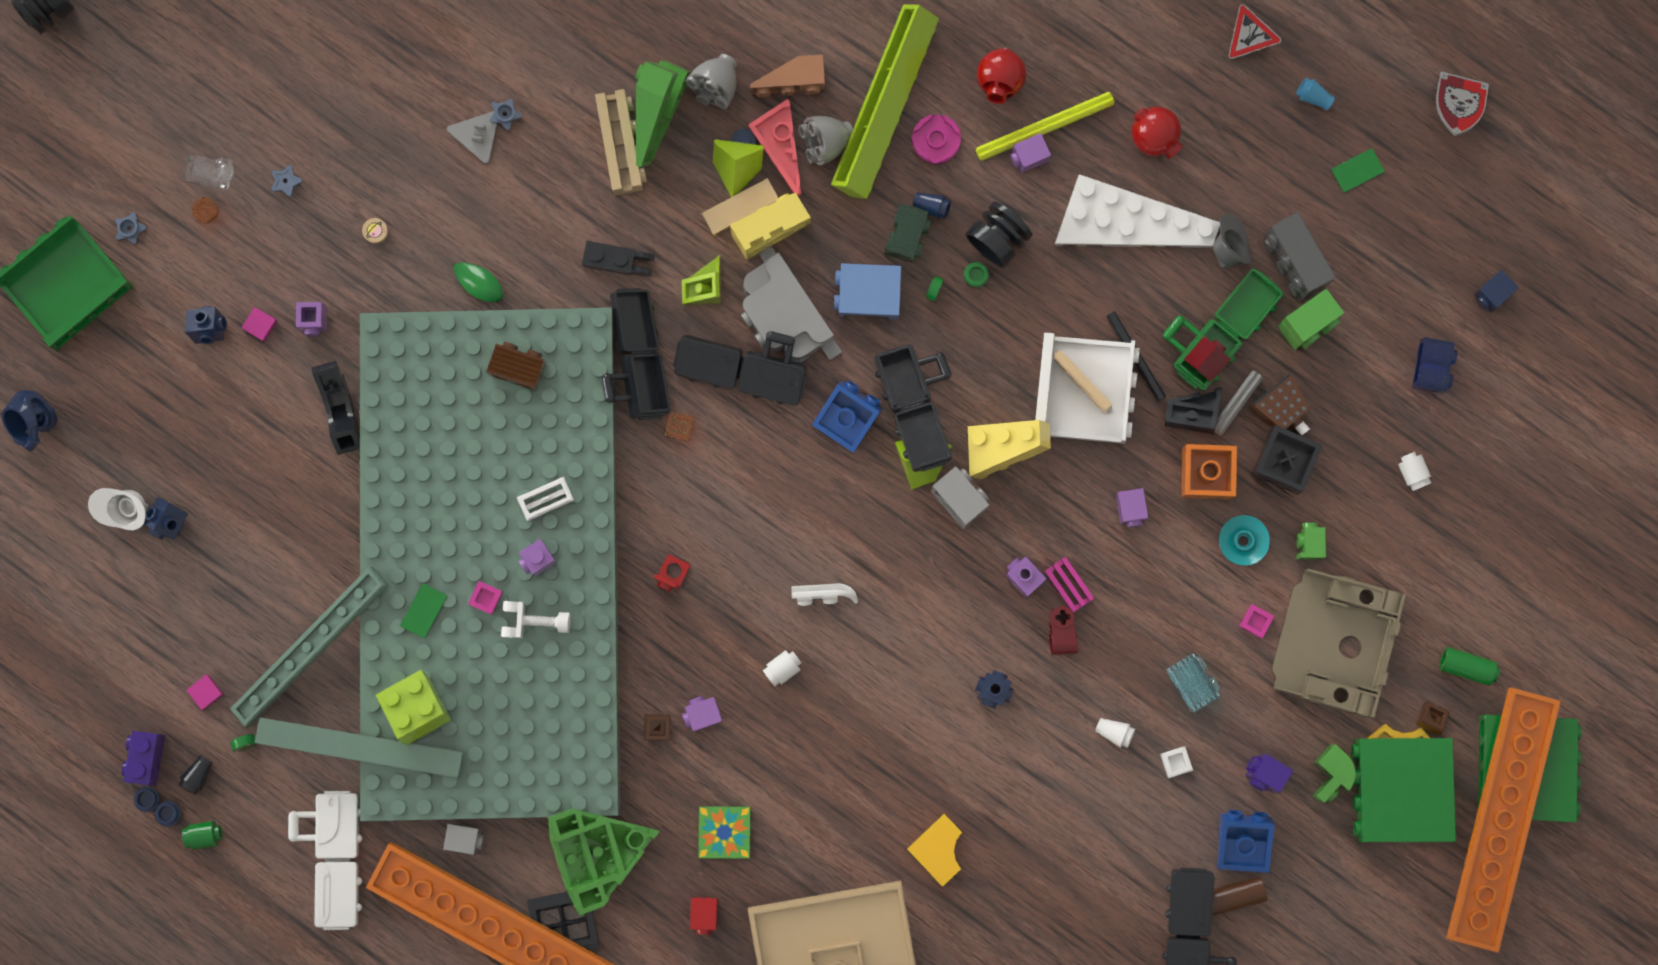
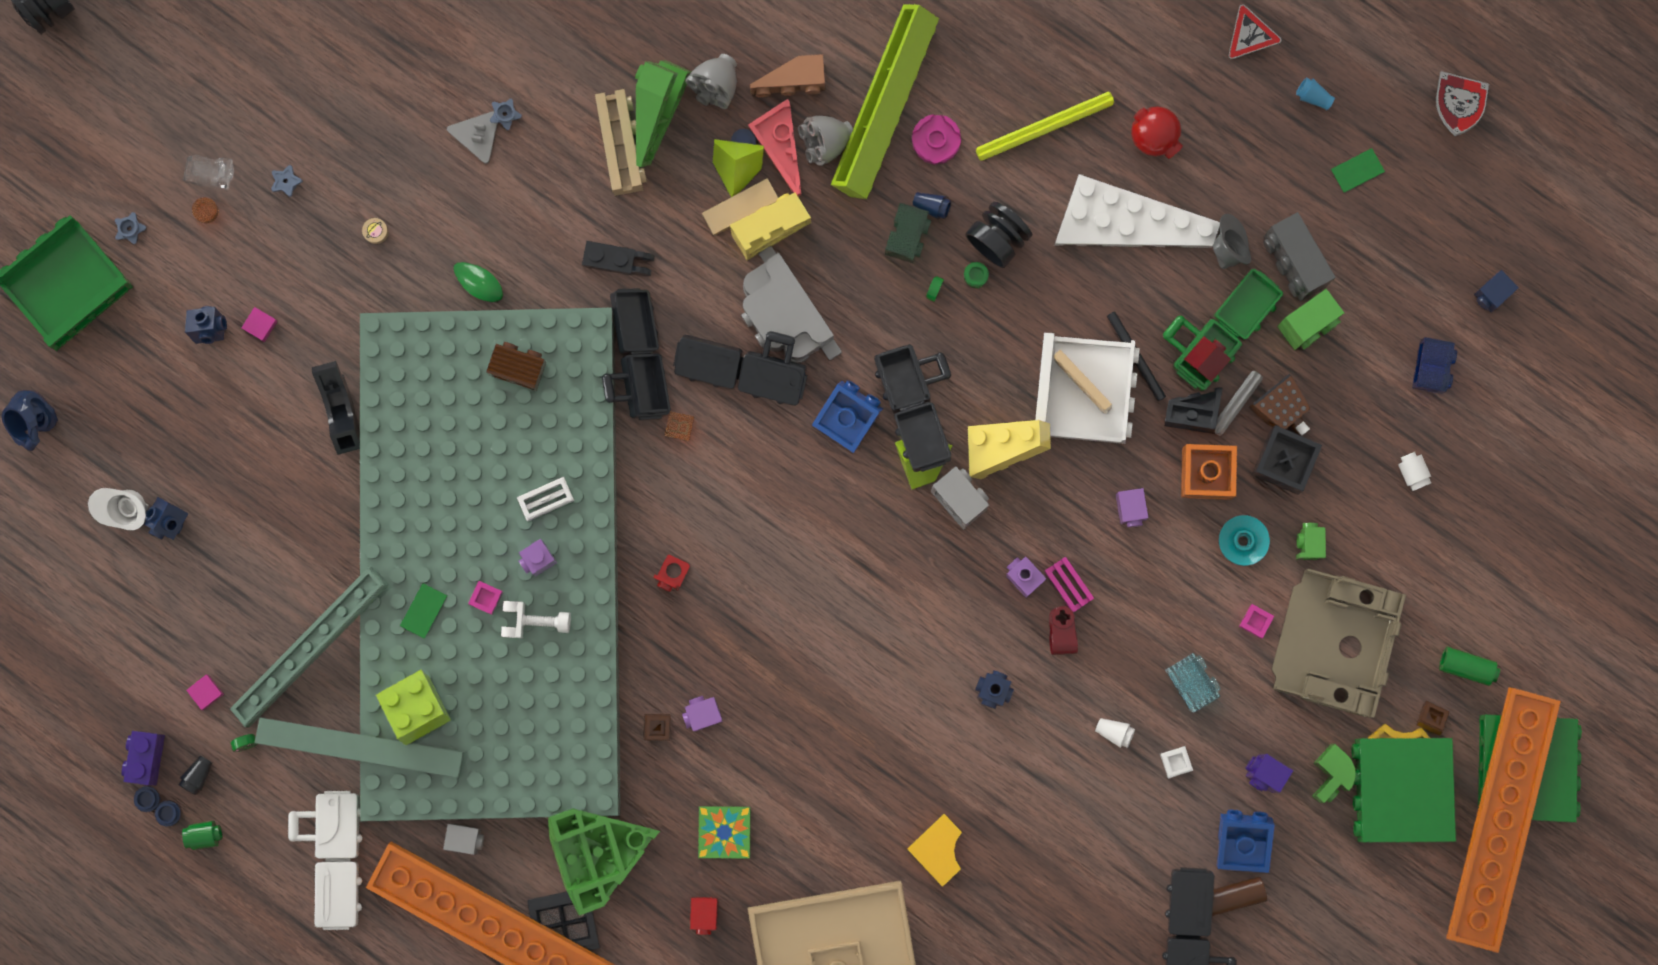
medium lavender brick [296,302,327,336] -> none
lime slope [682,255,721,305] -> none
white brick [763,650,801,686] -> none
white piece [791,583,858,606] -> none
medium blue panel [834,263,901,320] -> none
red brick [977,48,1026,104] -> none
medium lavender brick [1010,133,1051,173] -> none

